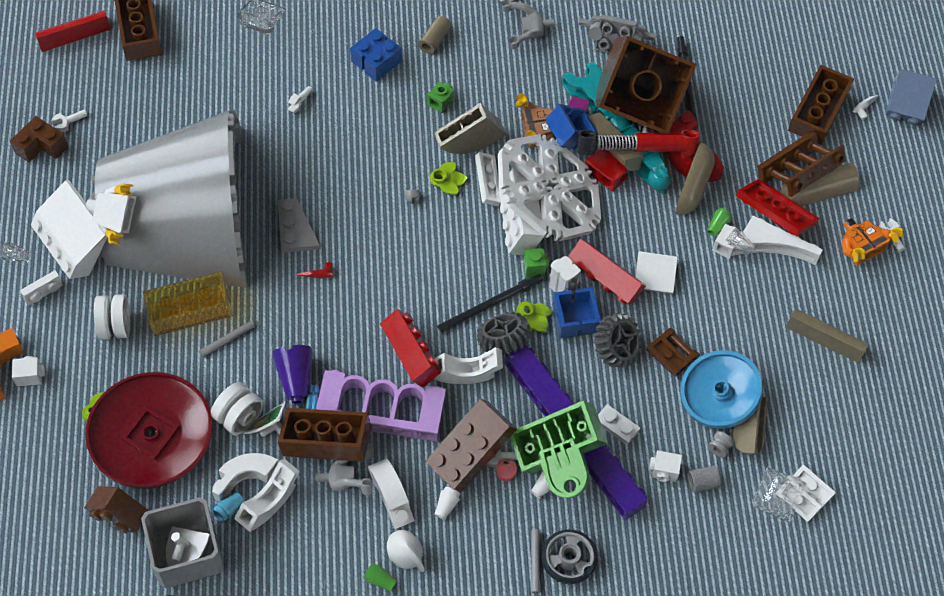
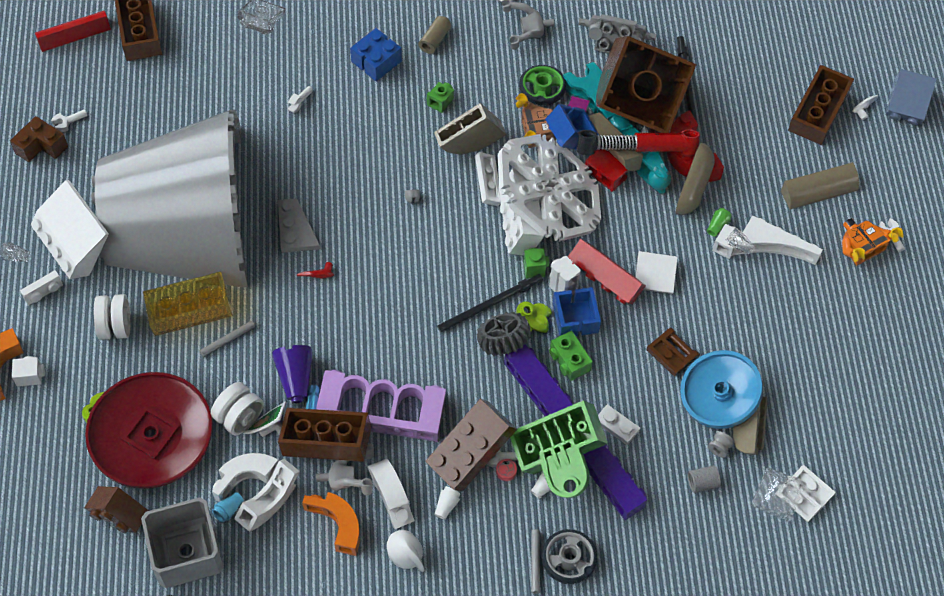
white torso [86,183,137,246] -> none
white shield [166,527,210,567] -> none
bright green cone [364,563,397,592] -> none
red brick [380,309,441,388] -> none
lime plate [430,162,467,195] -> none
white arch [434,348,503,384] -> none
dark grey gear [593,313,643,368] -> none
white brick [649,450,682,482] -> none
red plate [736,179,820,236] -> none
reddish brown fence [757,131,846,197] -> none
dark tan brick [786,308,868,363] -> none
none -> orange arch [302,492,360,556]
none -> bright green wheel [519,65,566,106]
none -> bright green brick [549,330,593,381]

